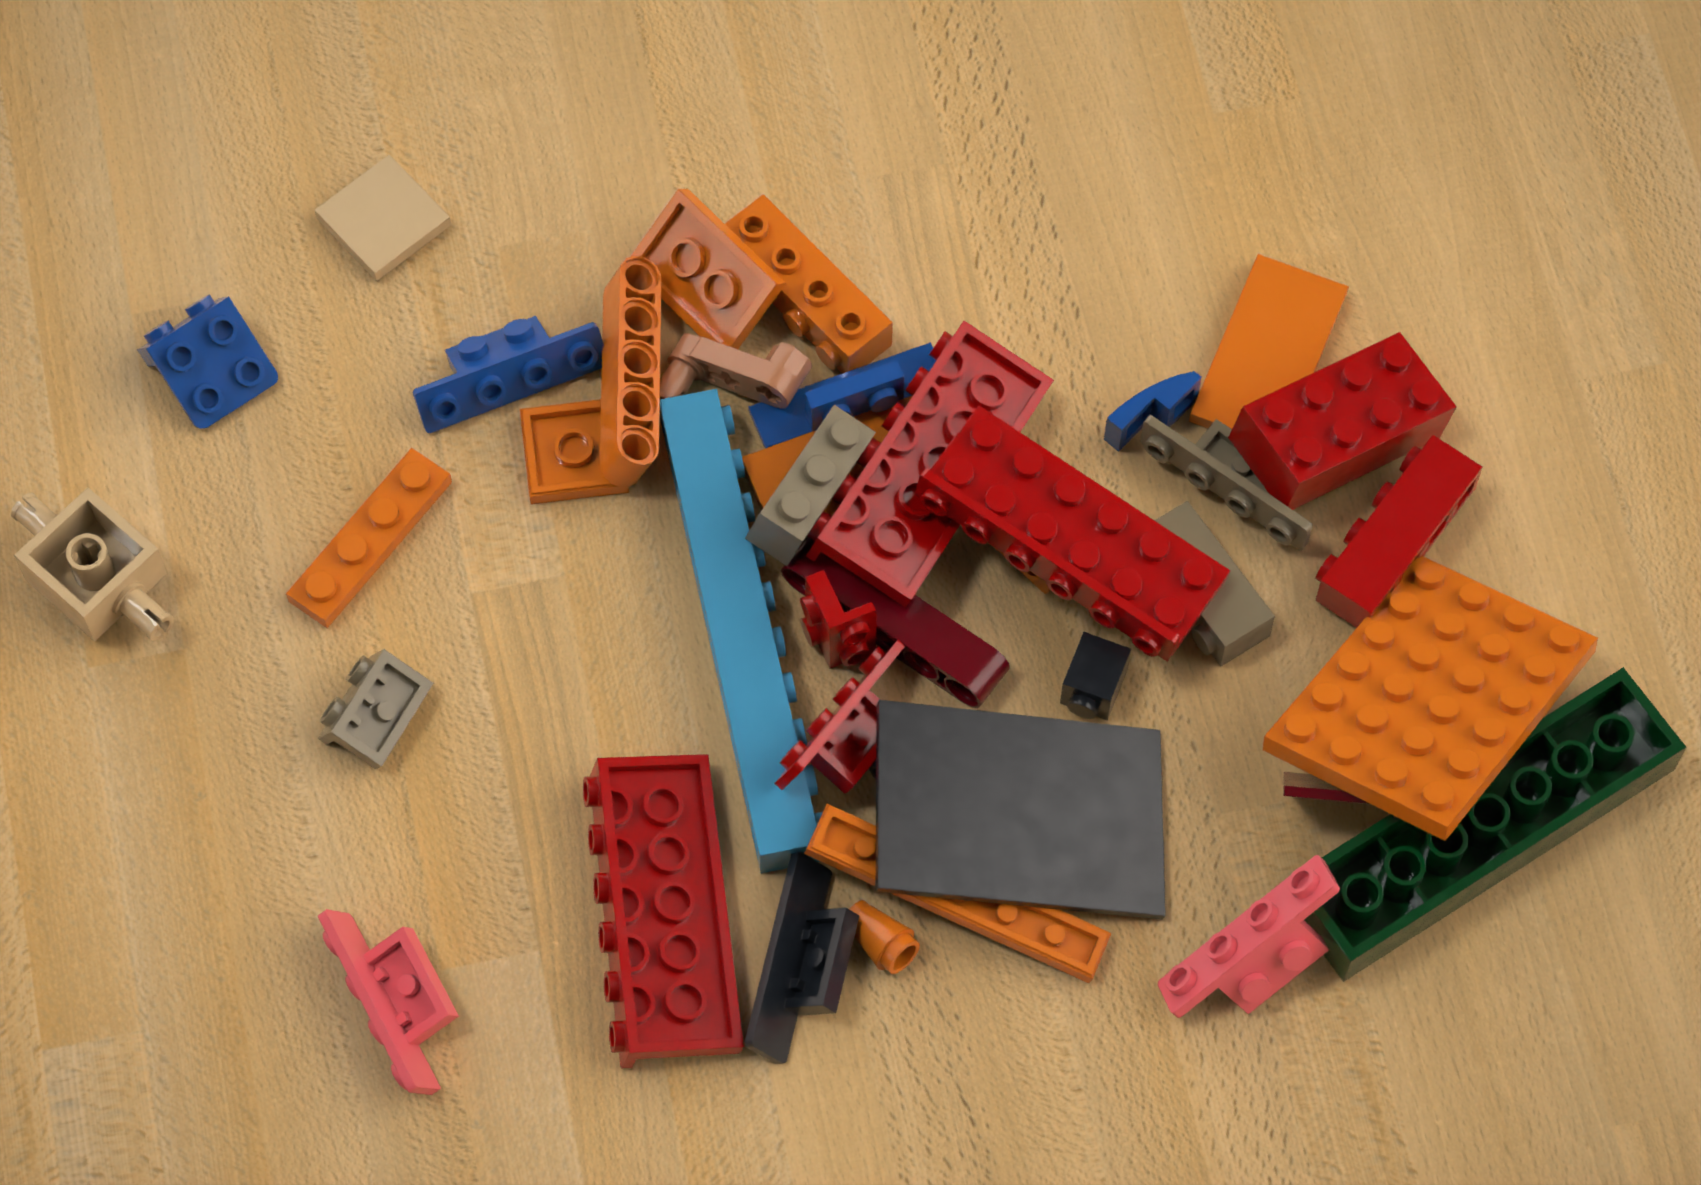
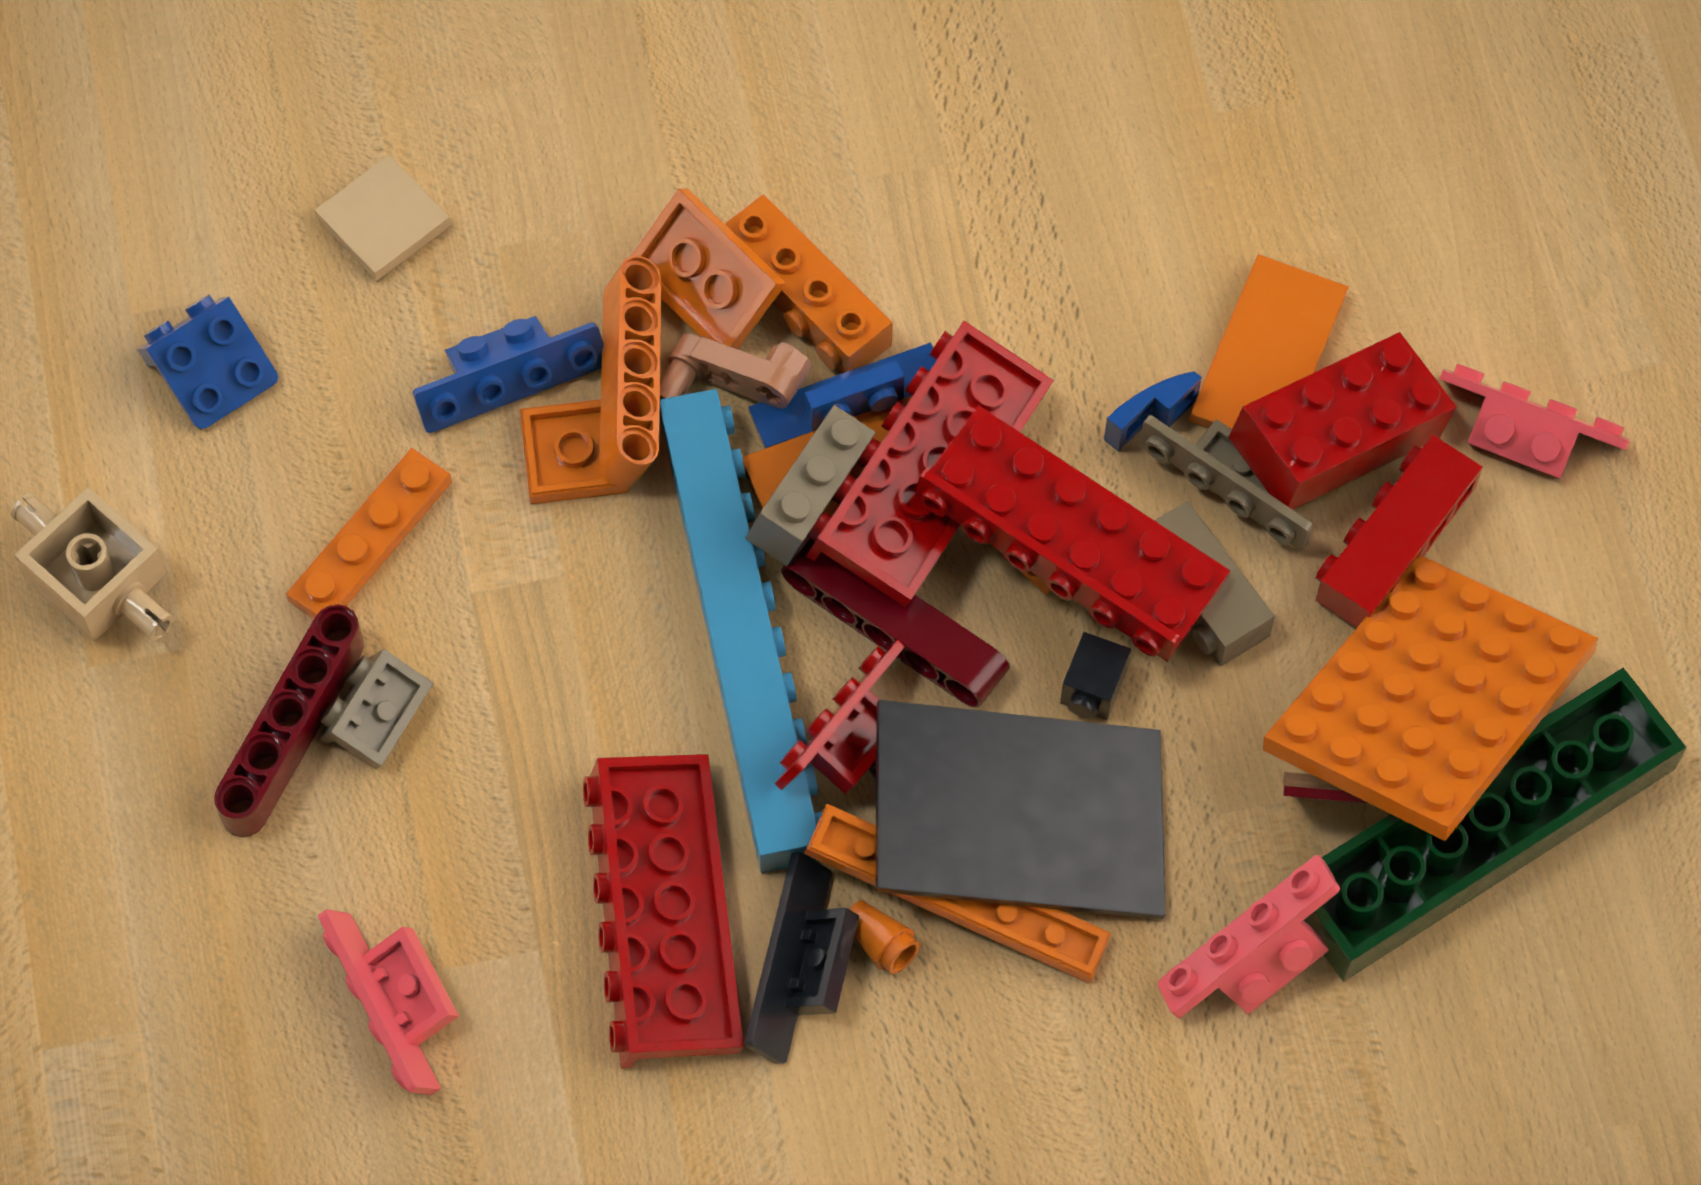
red bracket [800,570,877,669] -> none
none -> dark red beam [214,604,364,837]
none -> coral bracket [1439,363,1630,479]

